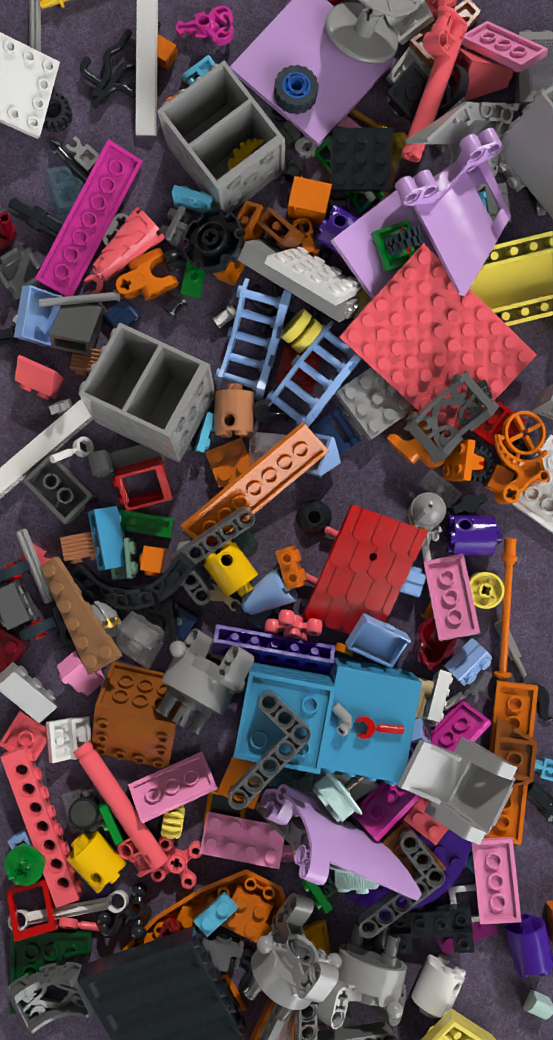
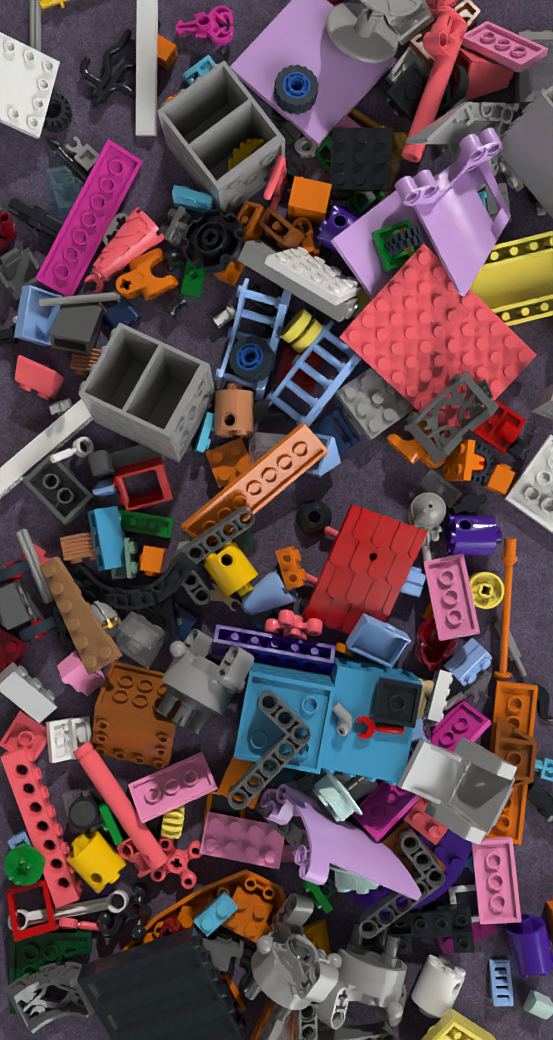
orange piece [493,411,550,504] -> none
none -> light blue slope [92,478,120,497]
none -> black wheel [229,335,275,383]
none -> coral plate [263,155,287,211]
none -> black plate [371,676,423,728]
none -> light blue slope [489,958,514,1007]

